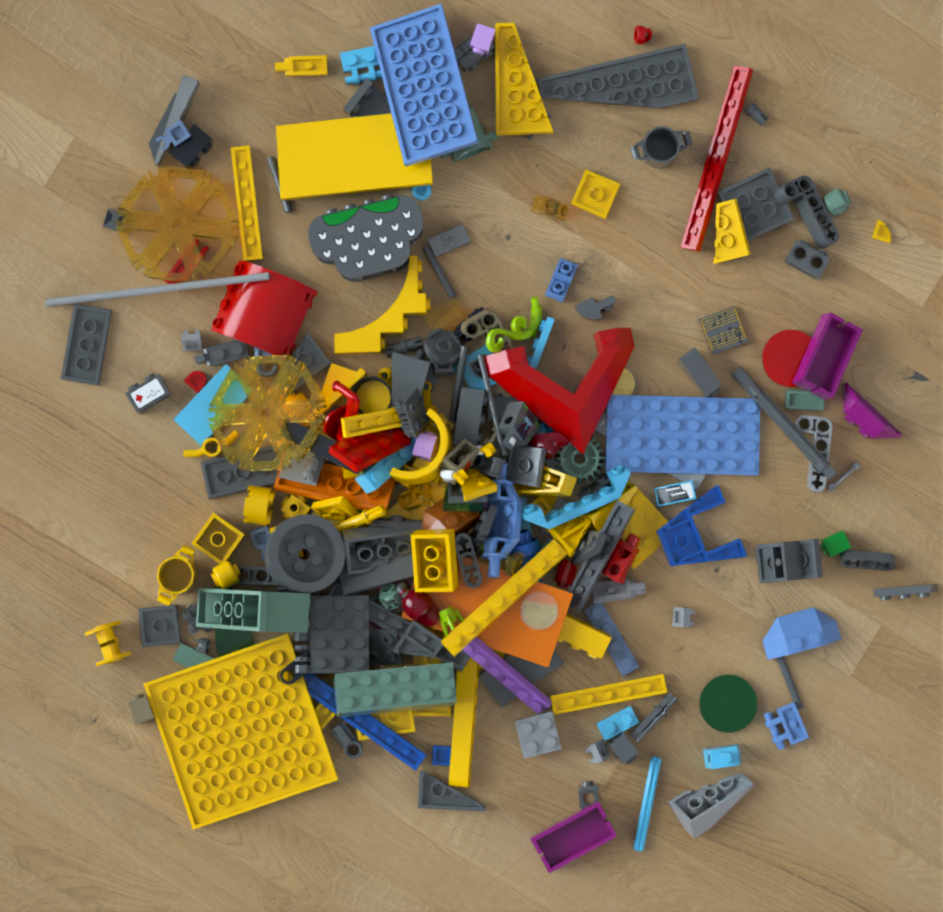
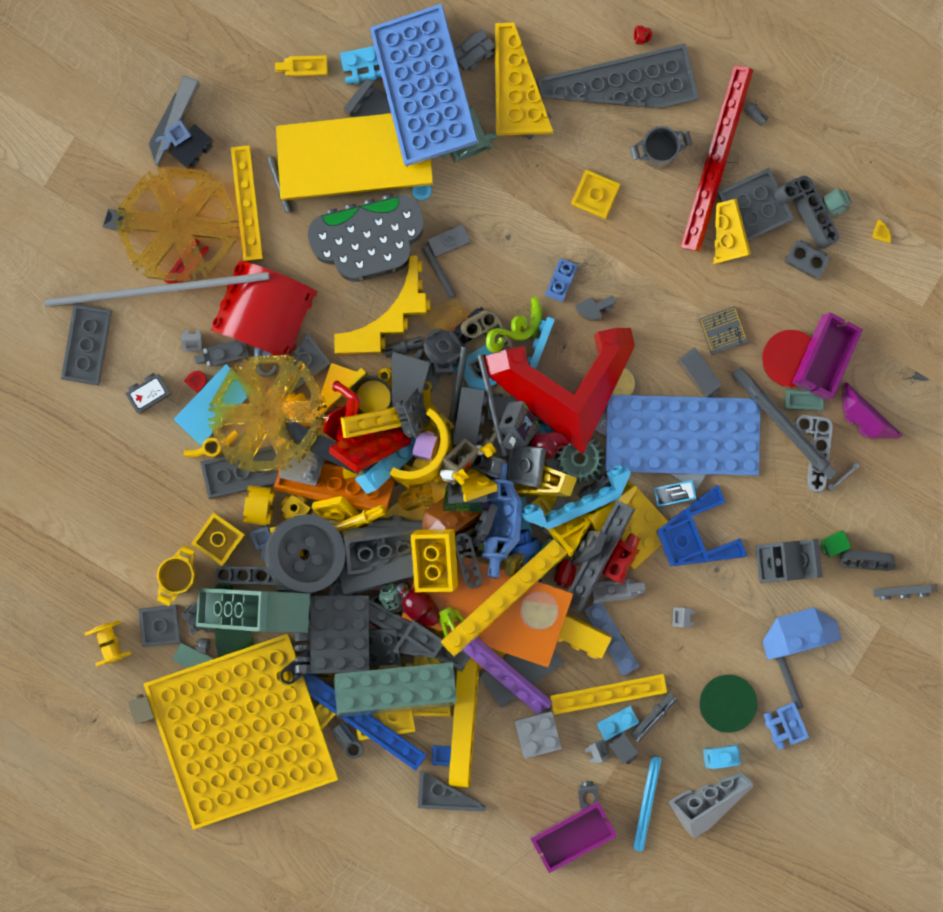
yellow head [210,561,241,589] -> none
lavender brick [470,23,495,55] -> none
clear yellow leg [530,193,569,221] -> none

